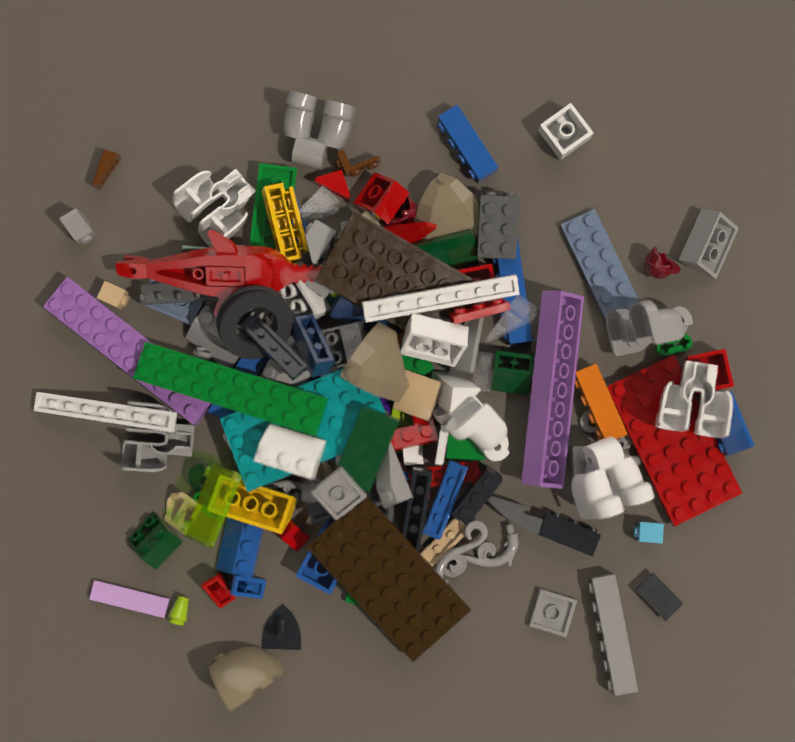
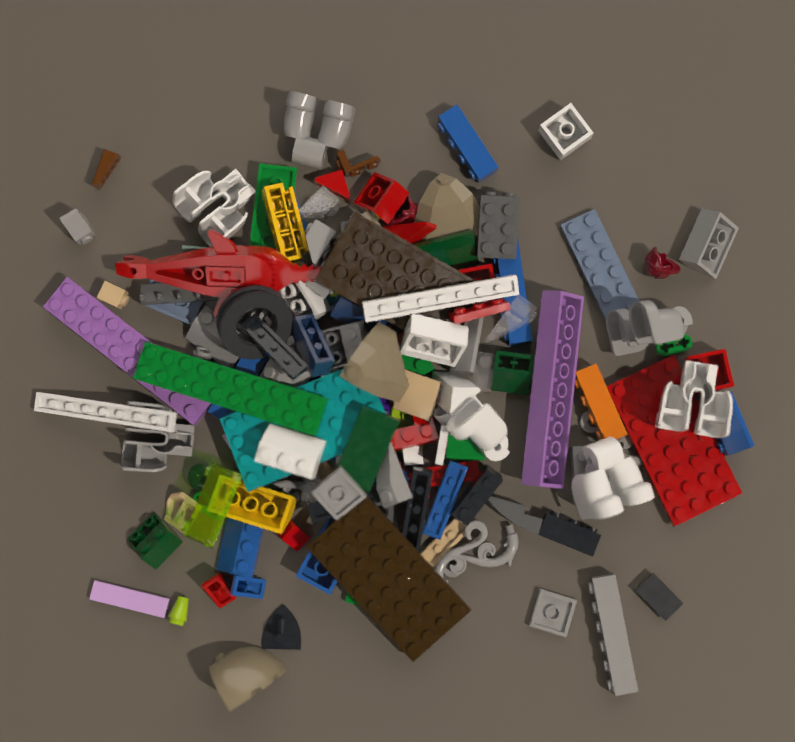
medium azure brick [633,522,664,543] -> none

